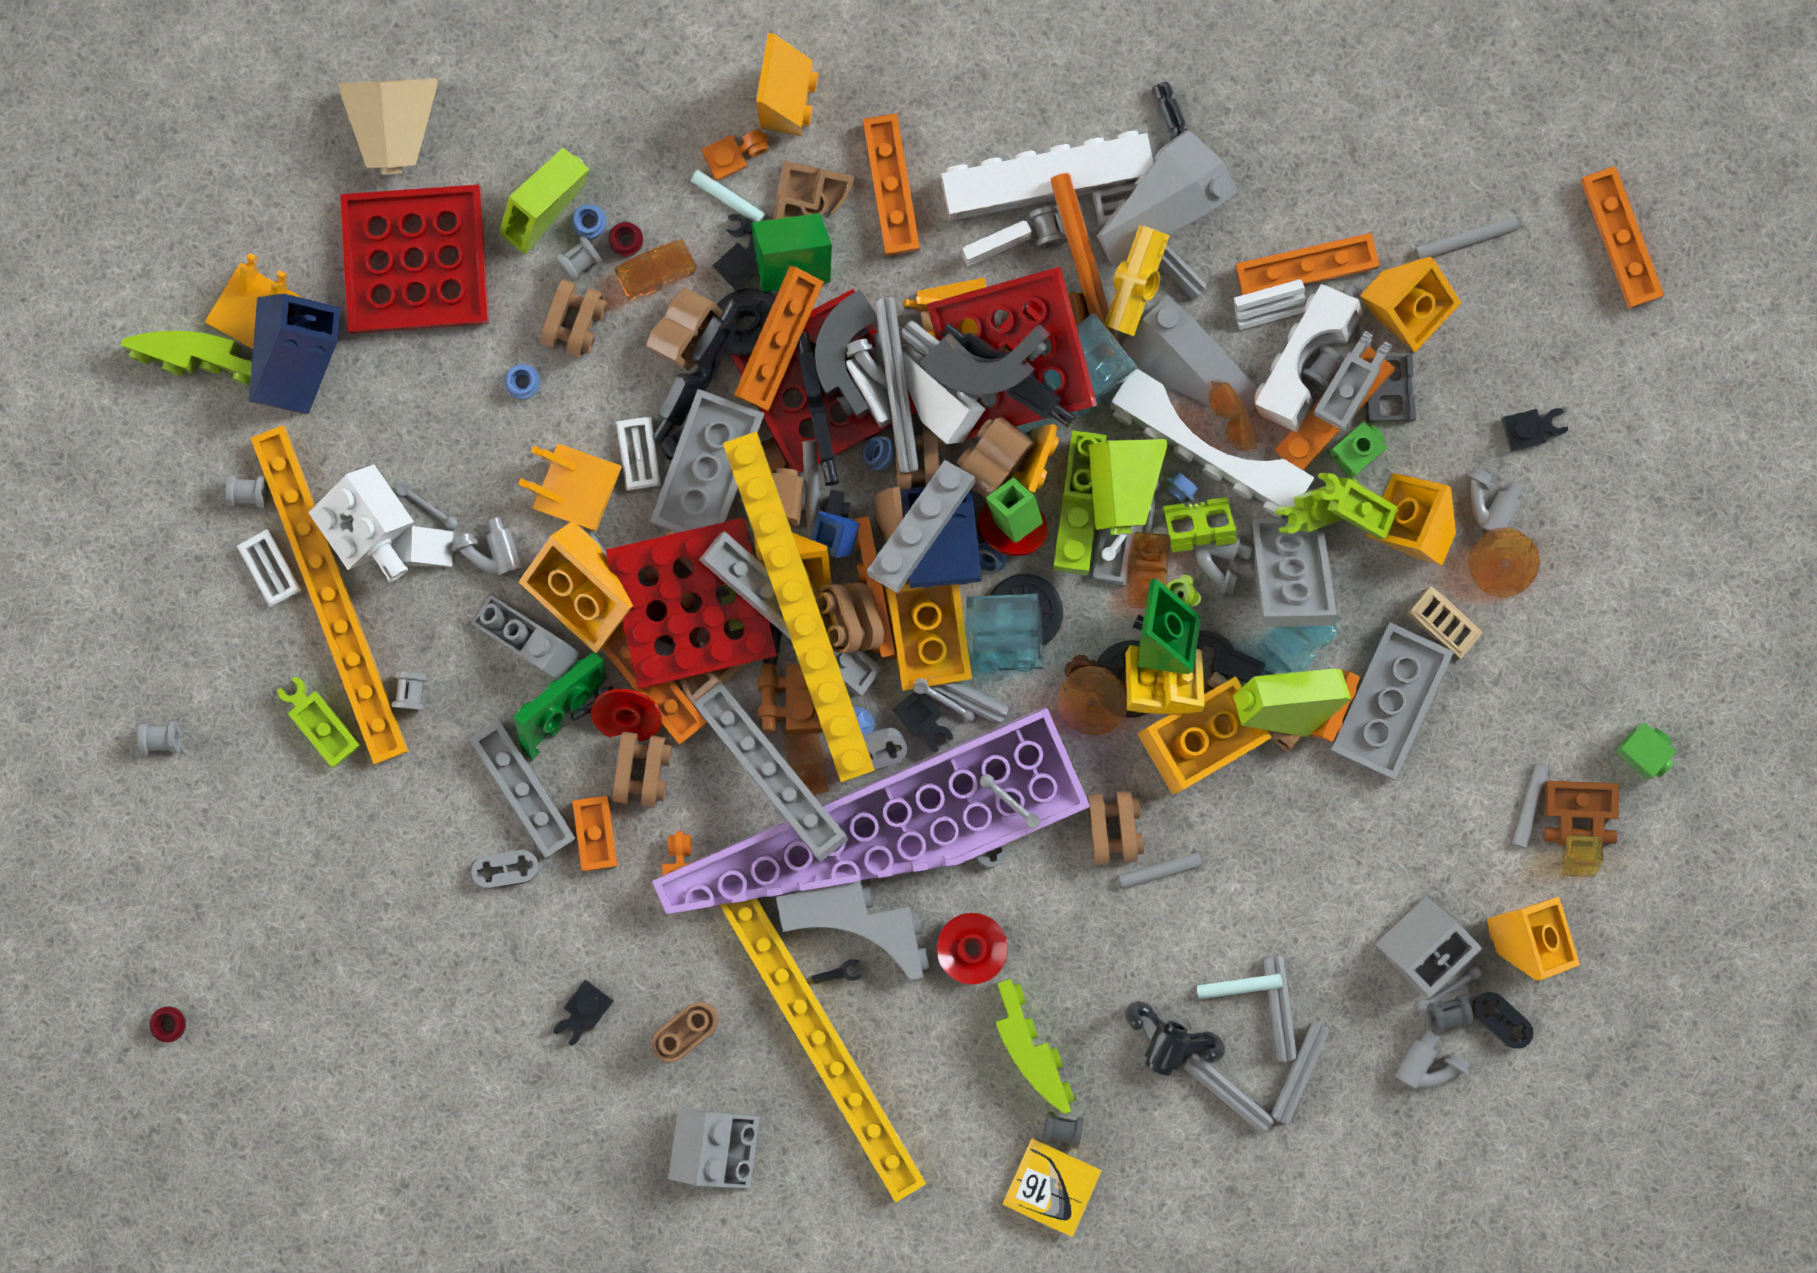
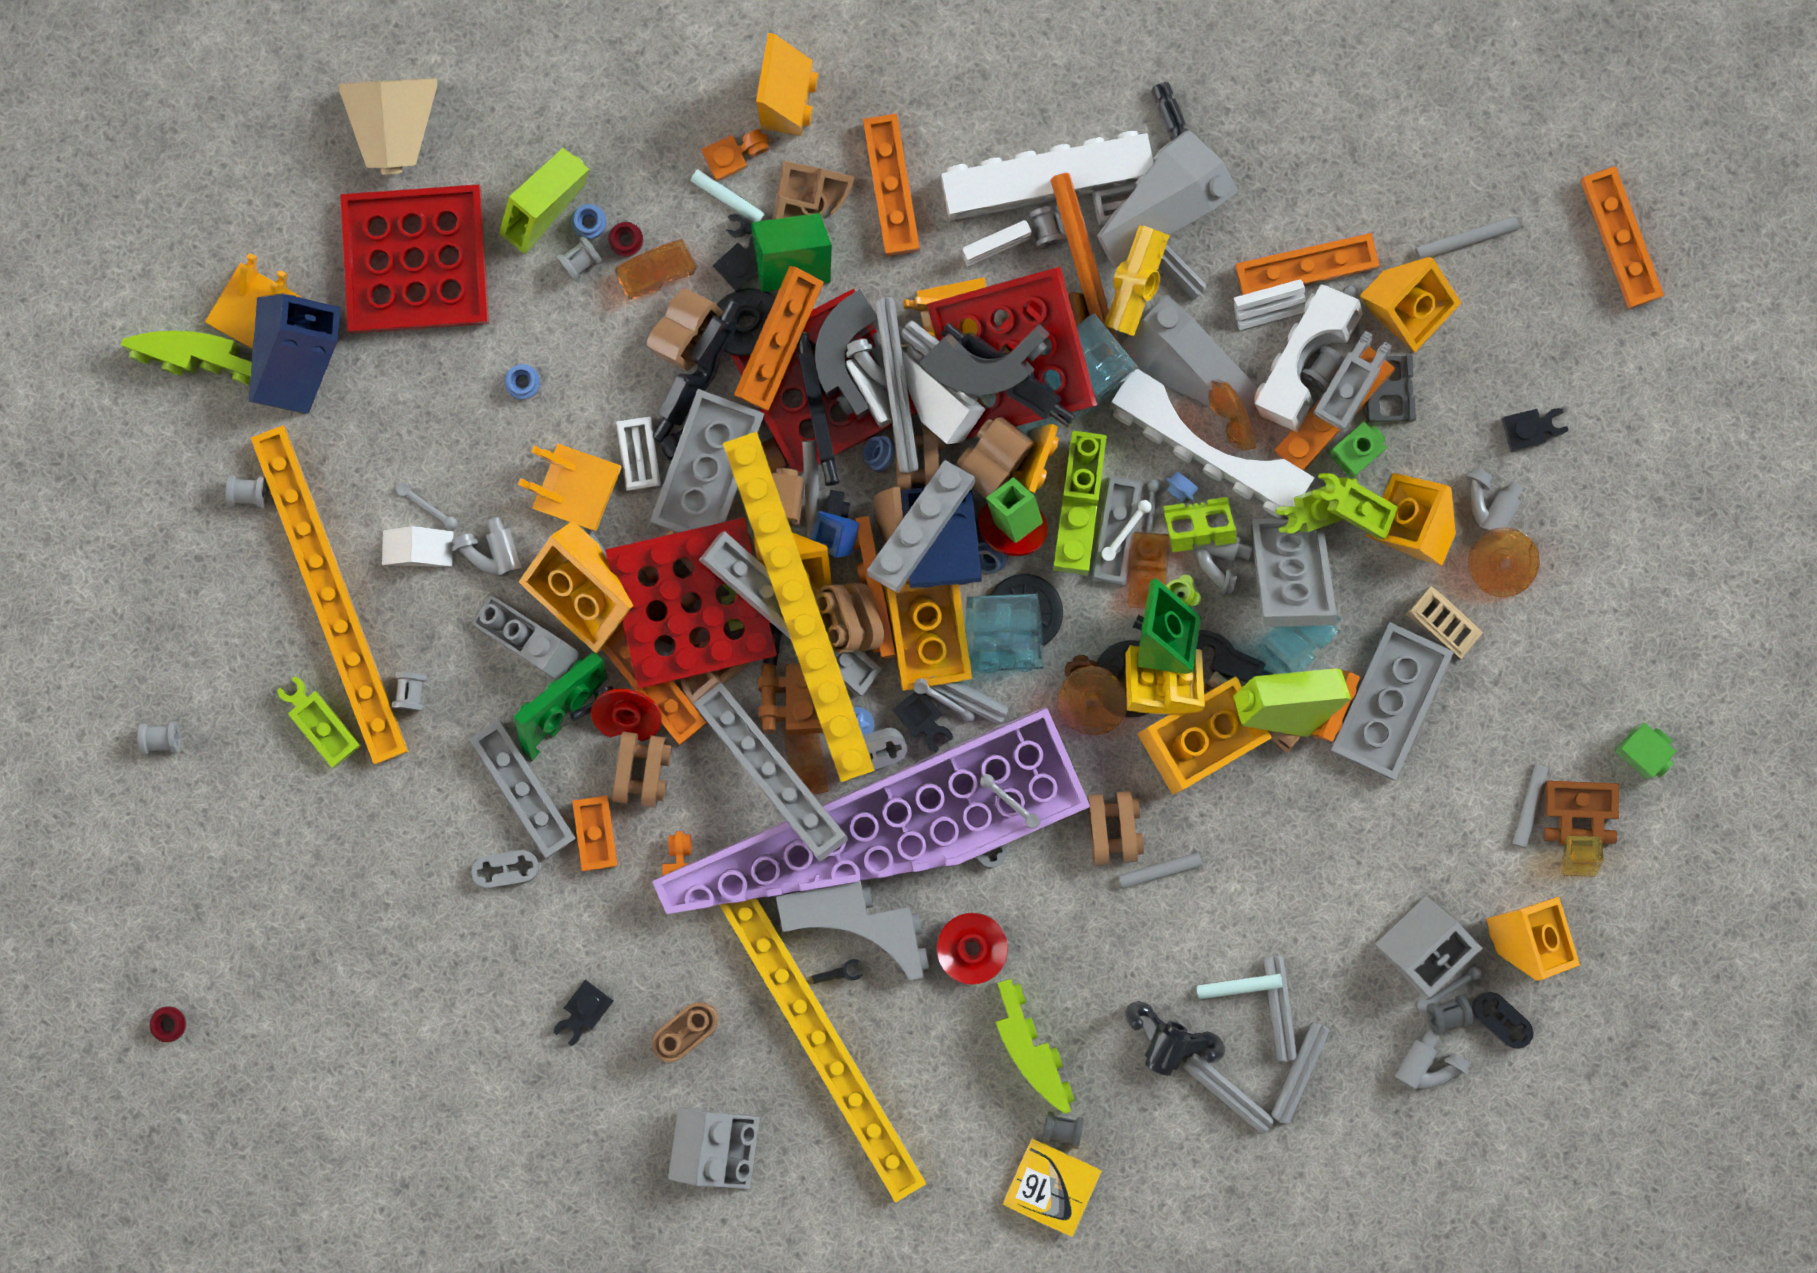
white tile [237,529,302,608] -> none
white brick [309,465,414,582] -> none
medium nougat brick [540,279,608,358] -> none
lime slope [1088,439,1167,536] -> none

